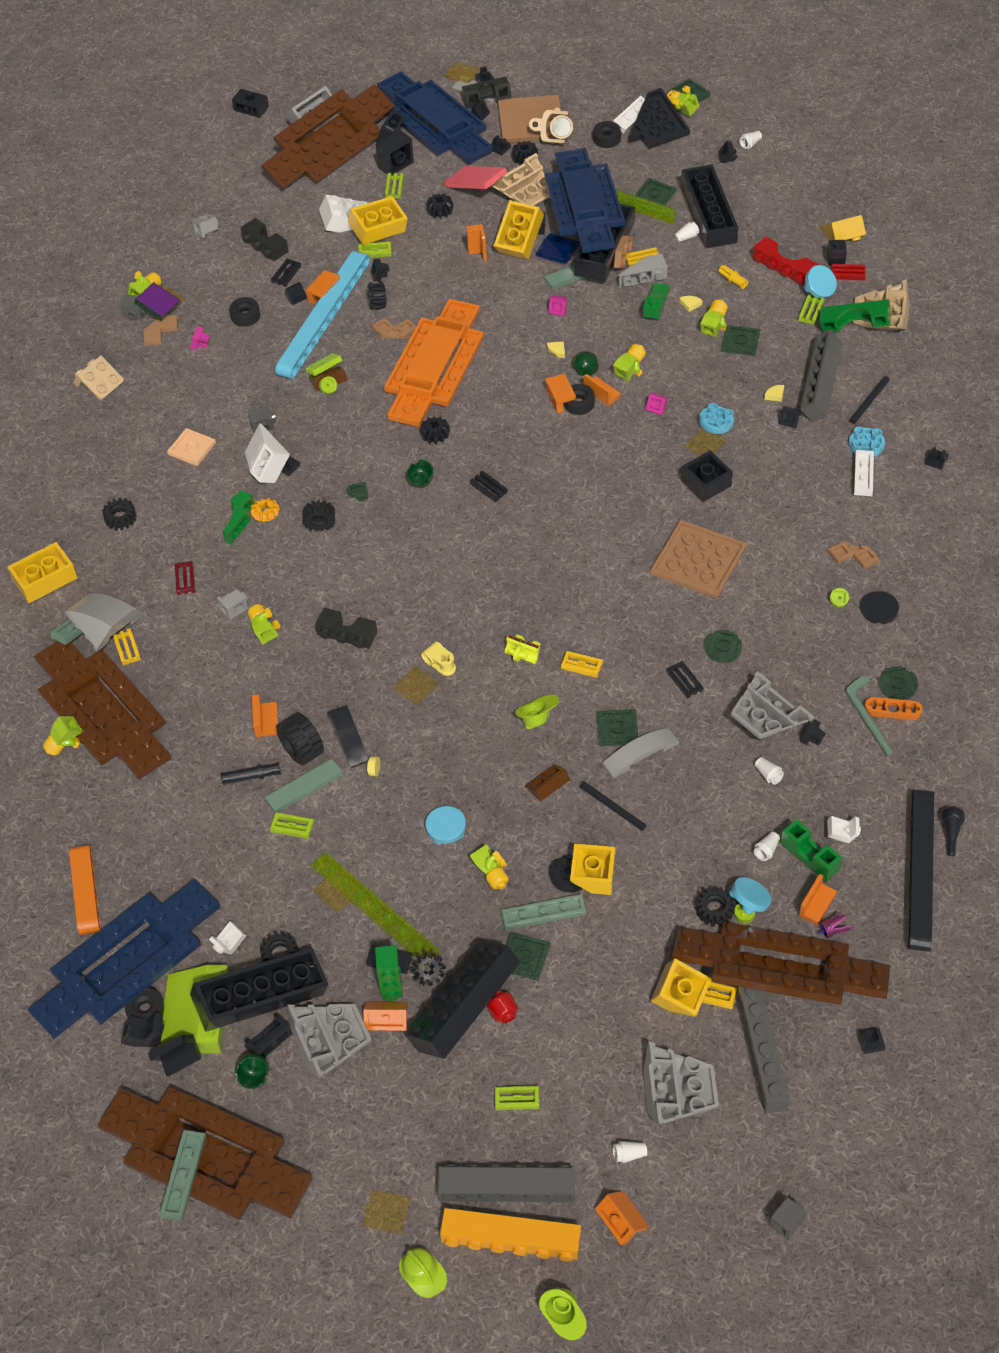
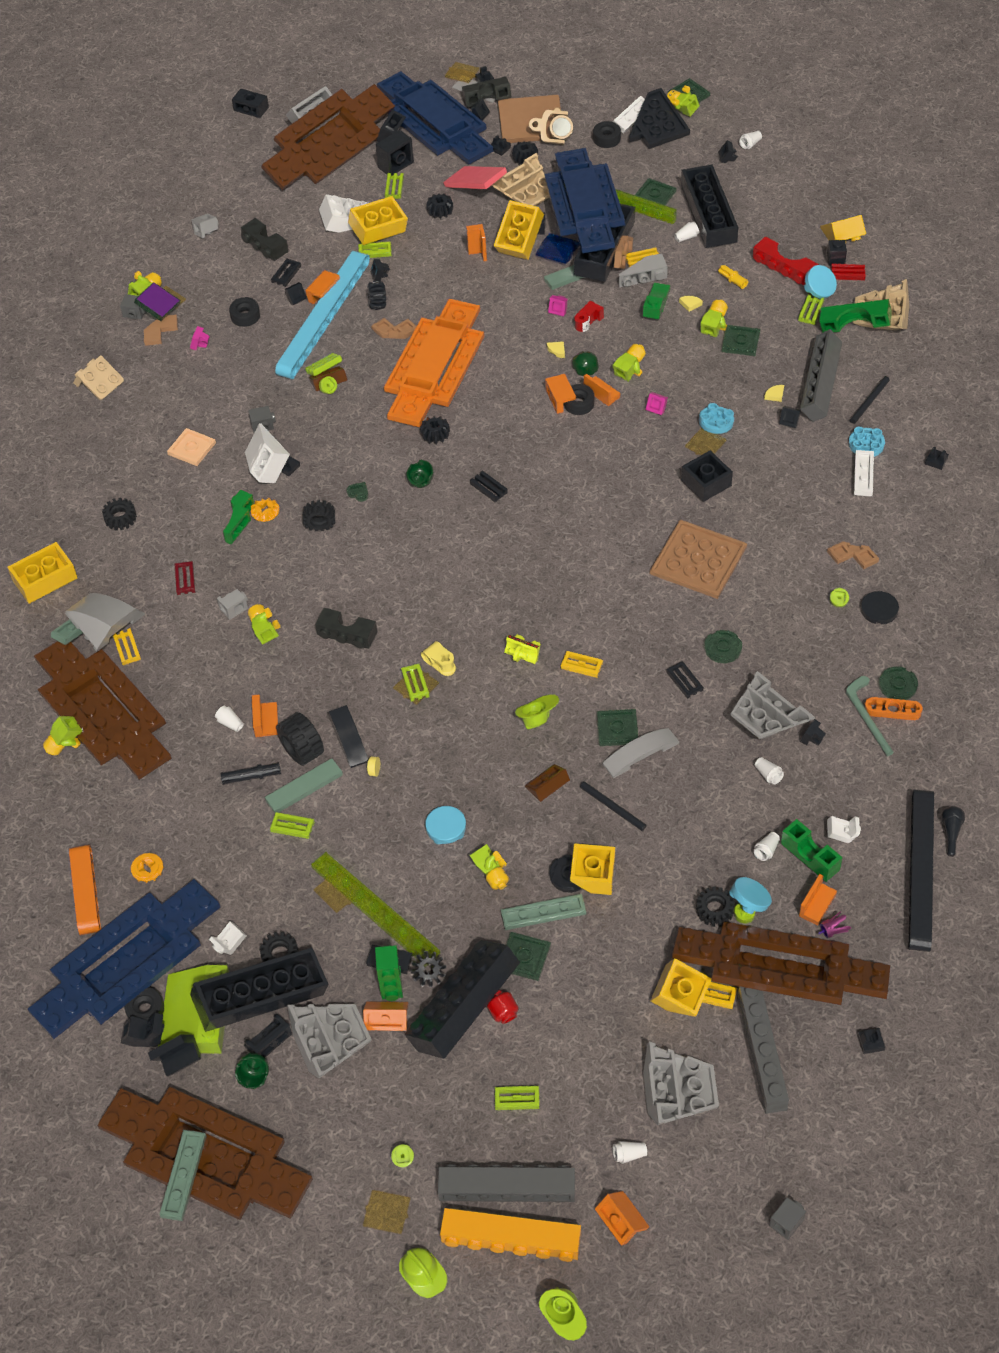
none -> light orange gear [131,853,164,883]
none -> white cone [215,705,244,732]
none -> lime tile [391,1144,414,1167]
none -> lime tile [401,664,429,702]
none -> red leg [574,300,604,332]

